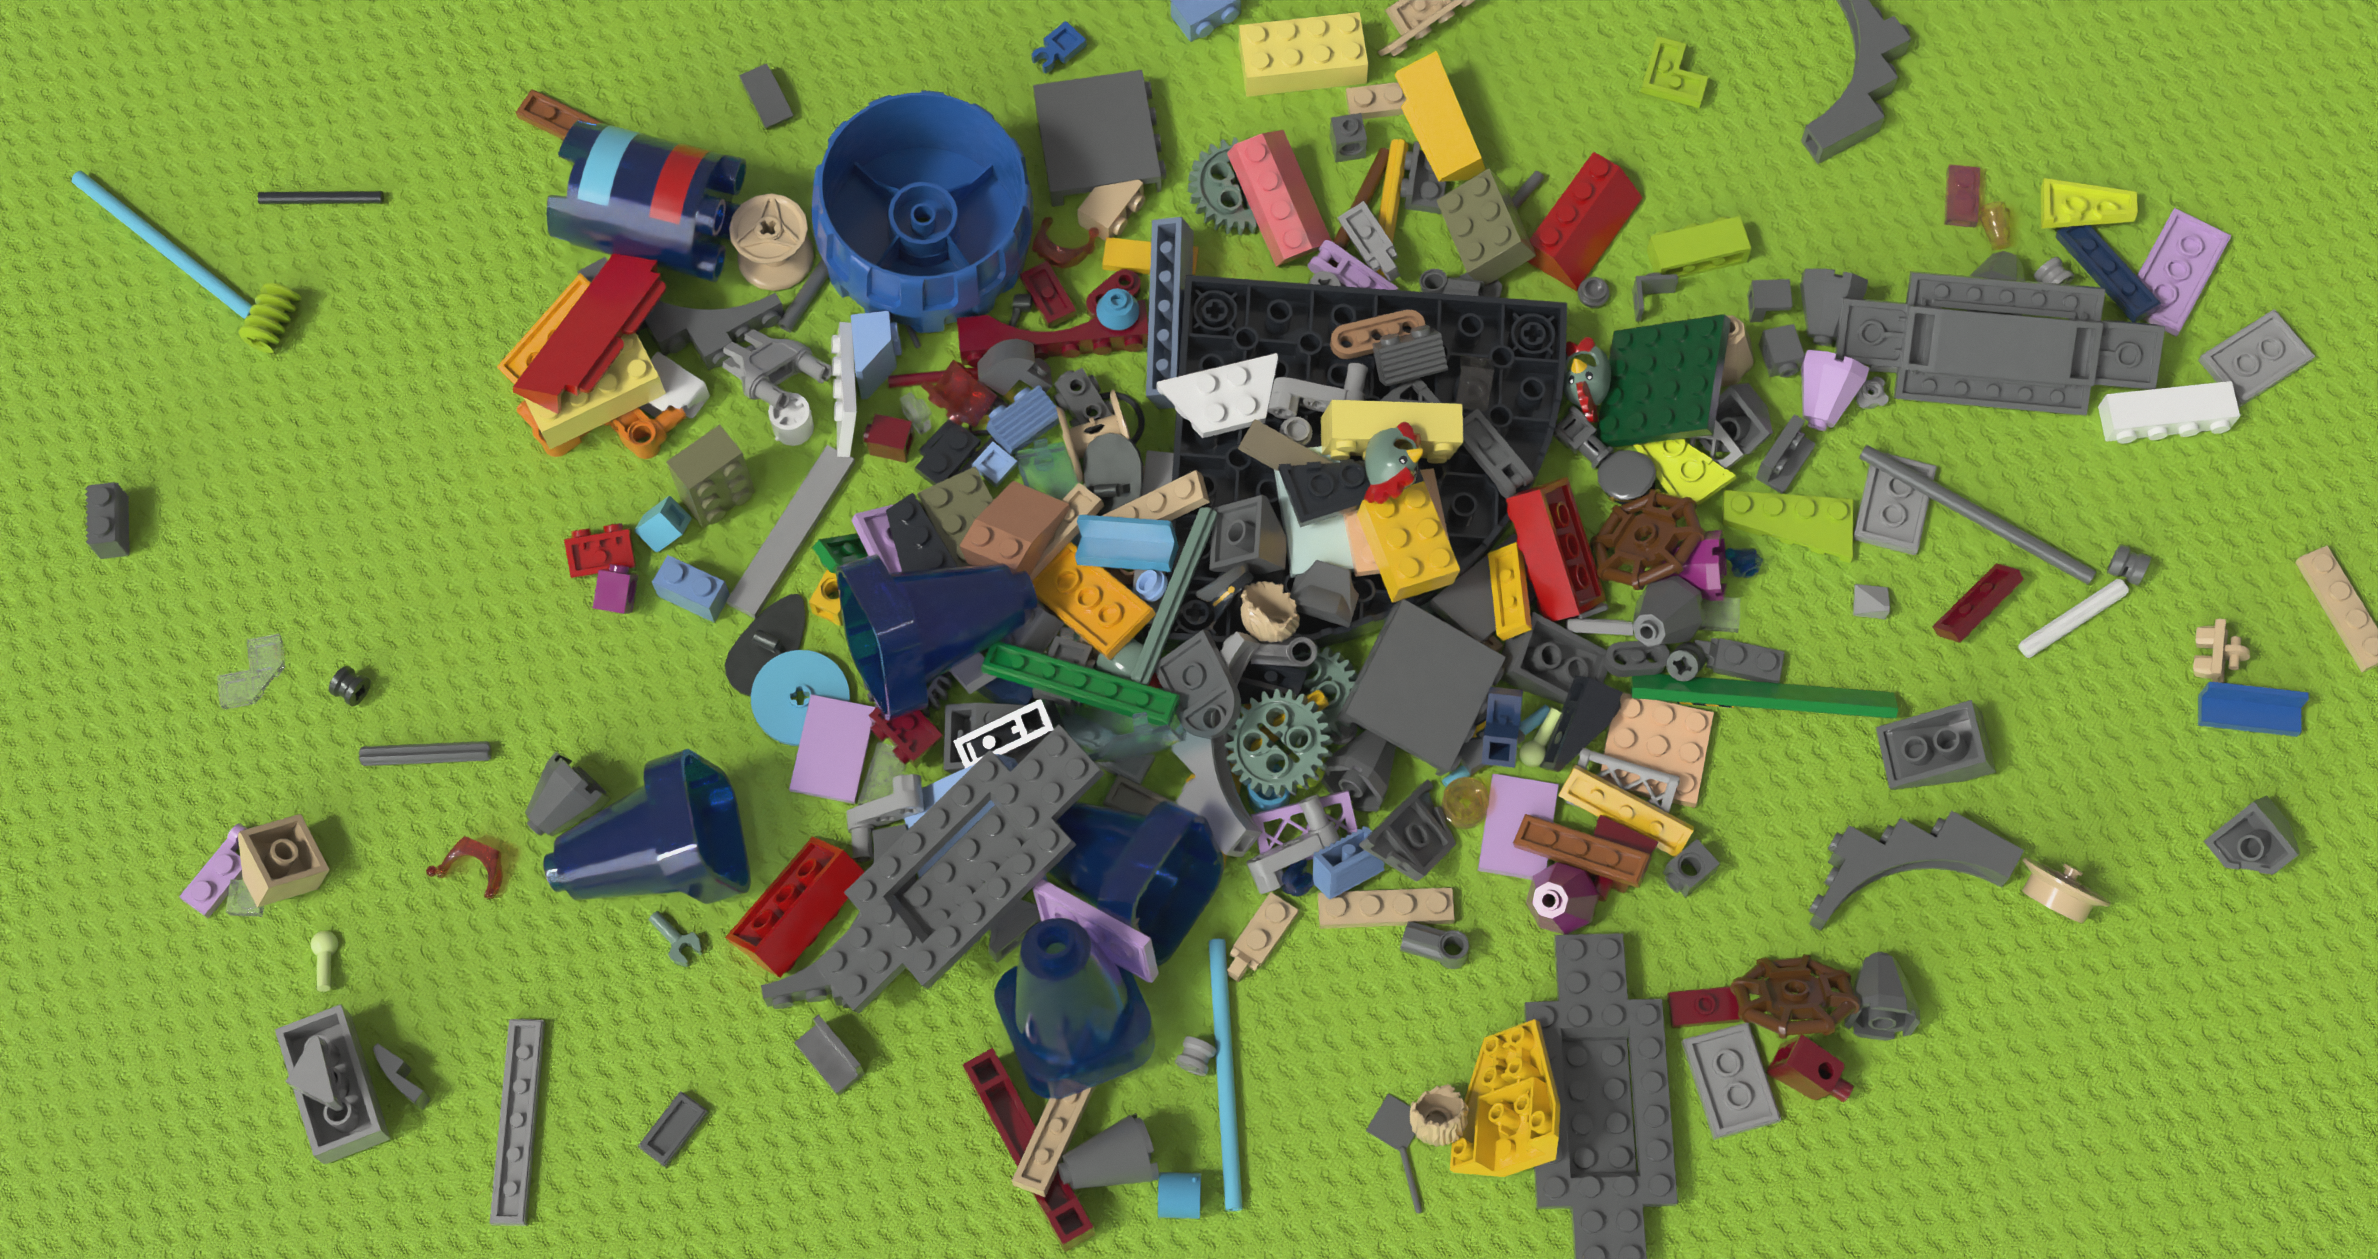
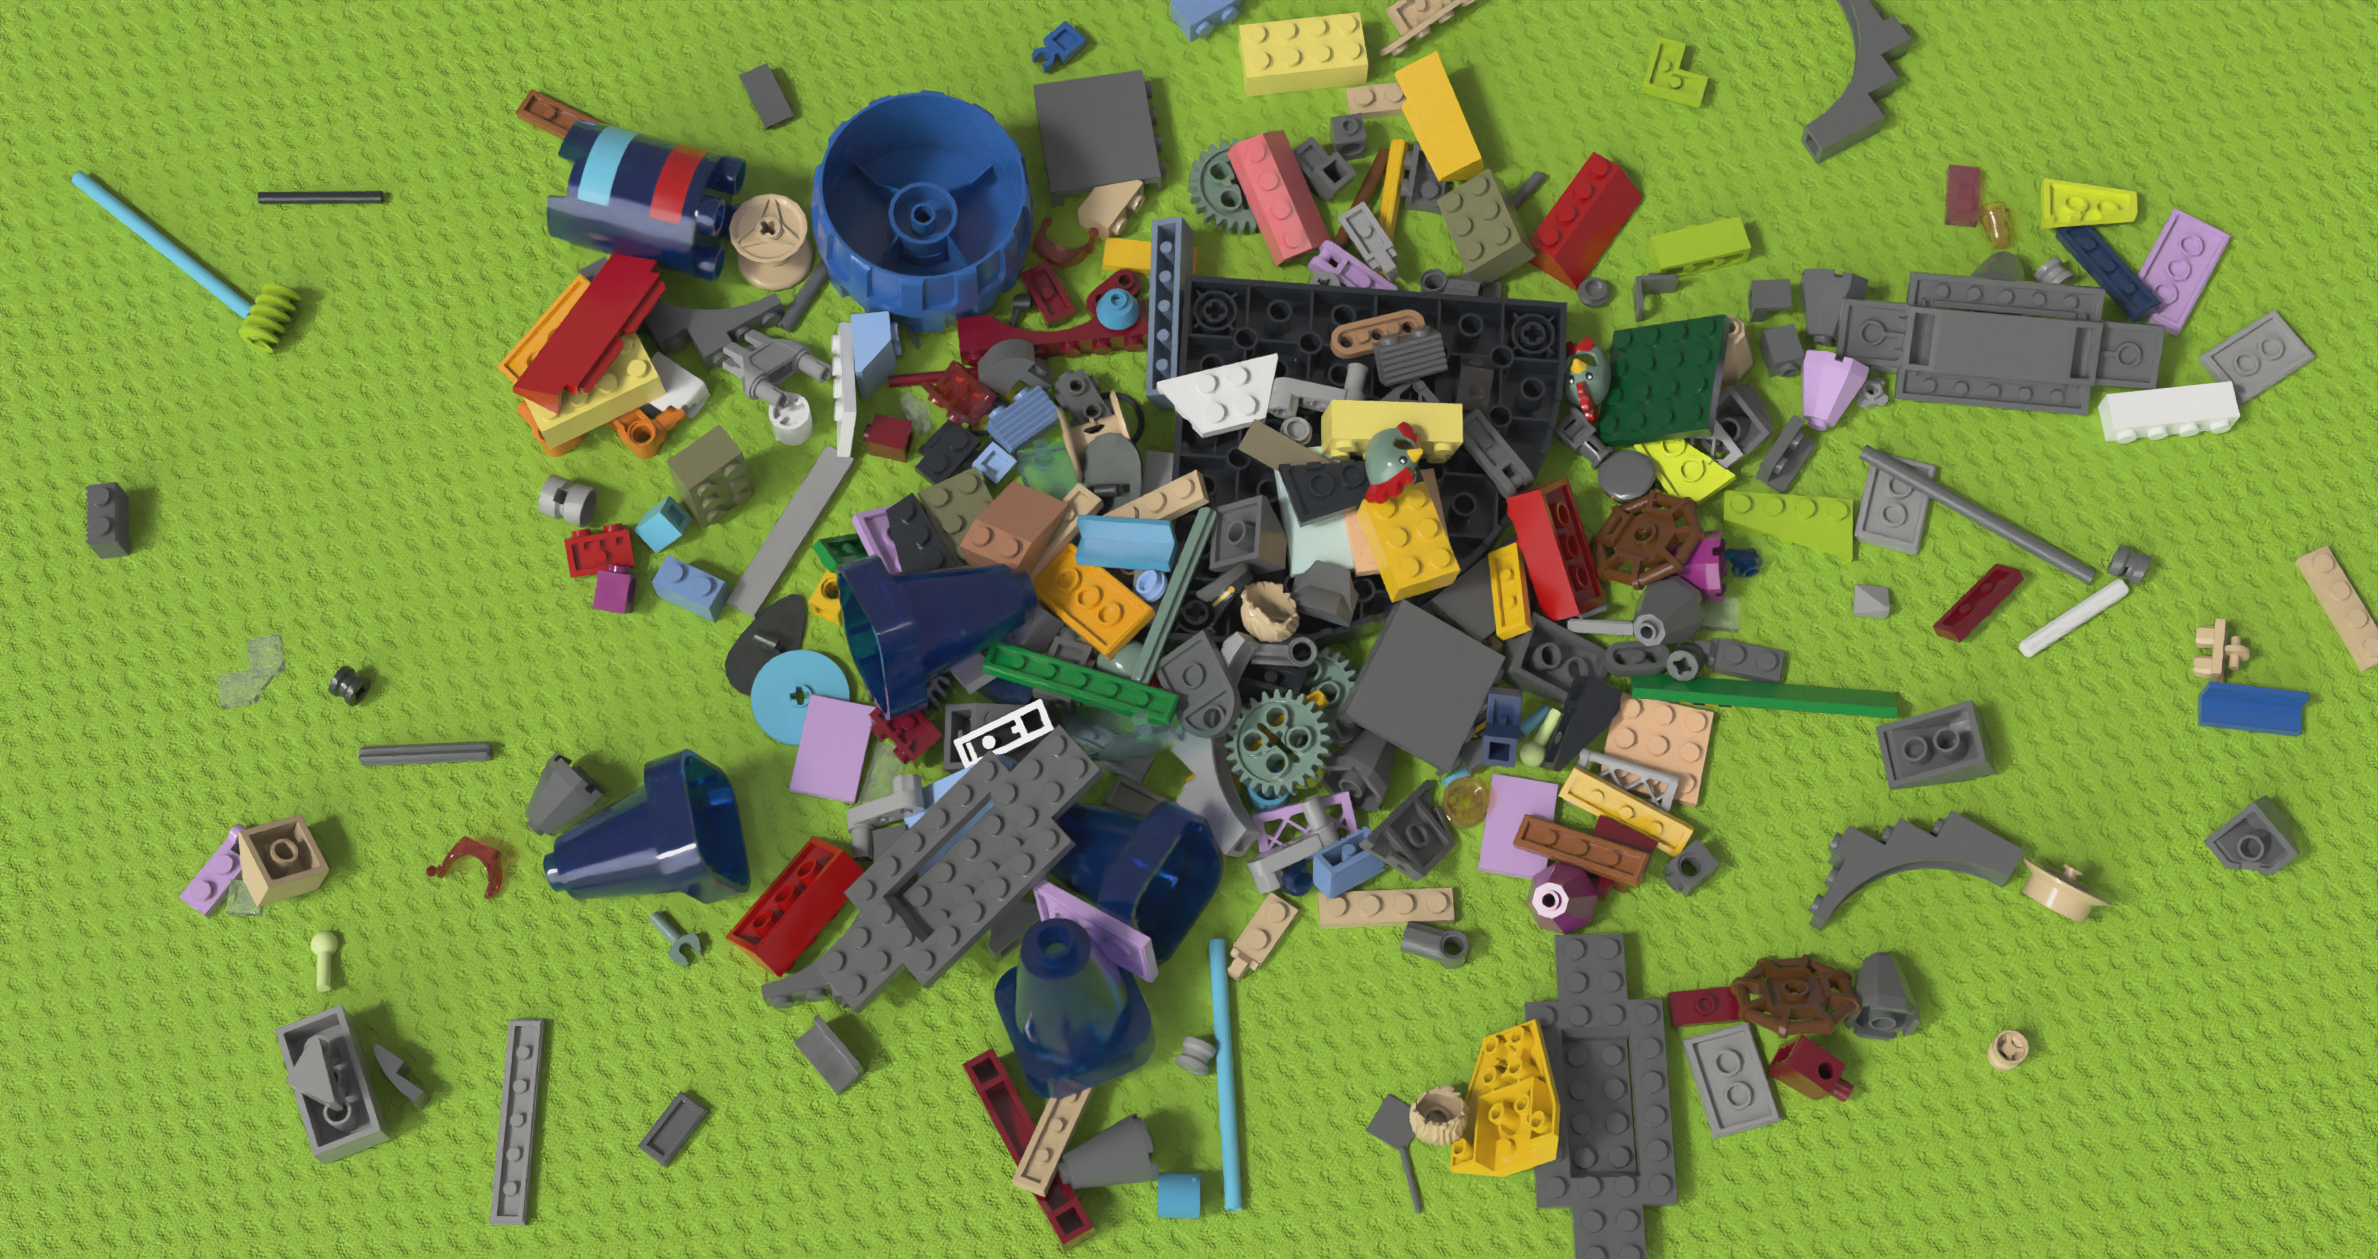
none -> light grey wheel [538,474,598,527]
none -> dark grey brick [1293,137,1357,201]
none -> tan wheel [1986,1030,2029,1072]

